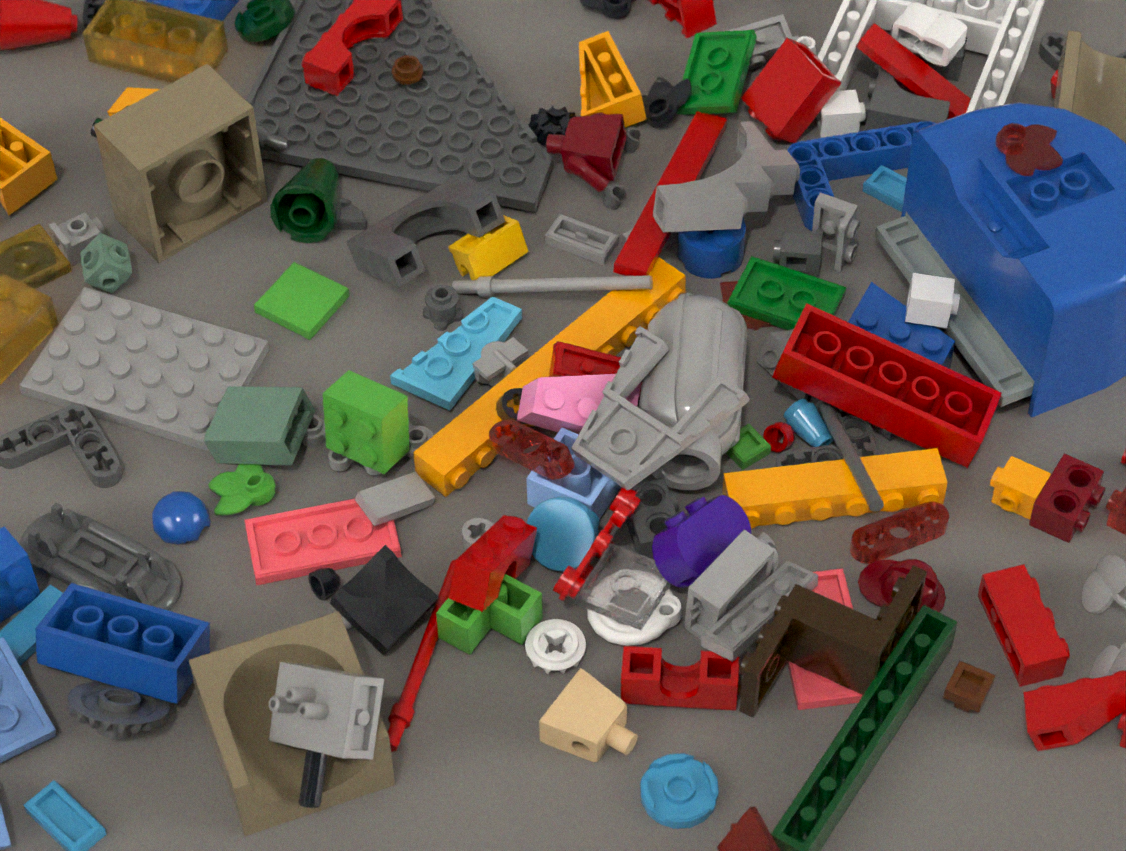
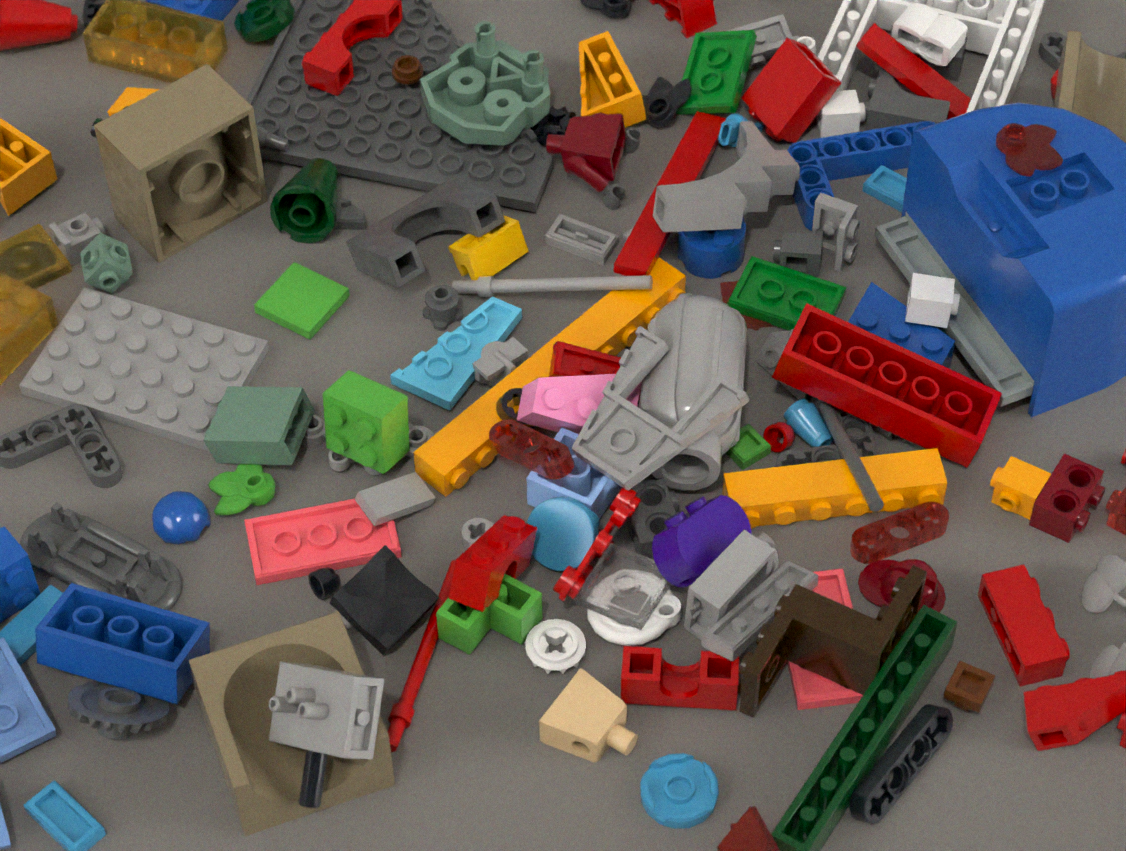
none -> sand green brick [420,21,550,145]
none -> dark azure piece [718,113,763,147]
none -> black beam [849,704,953,824]

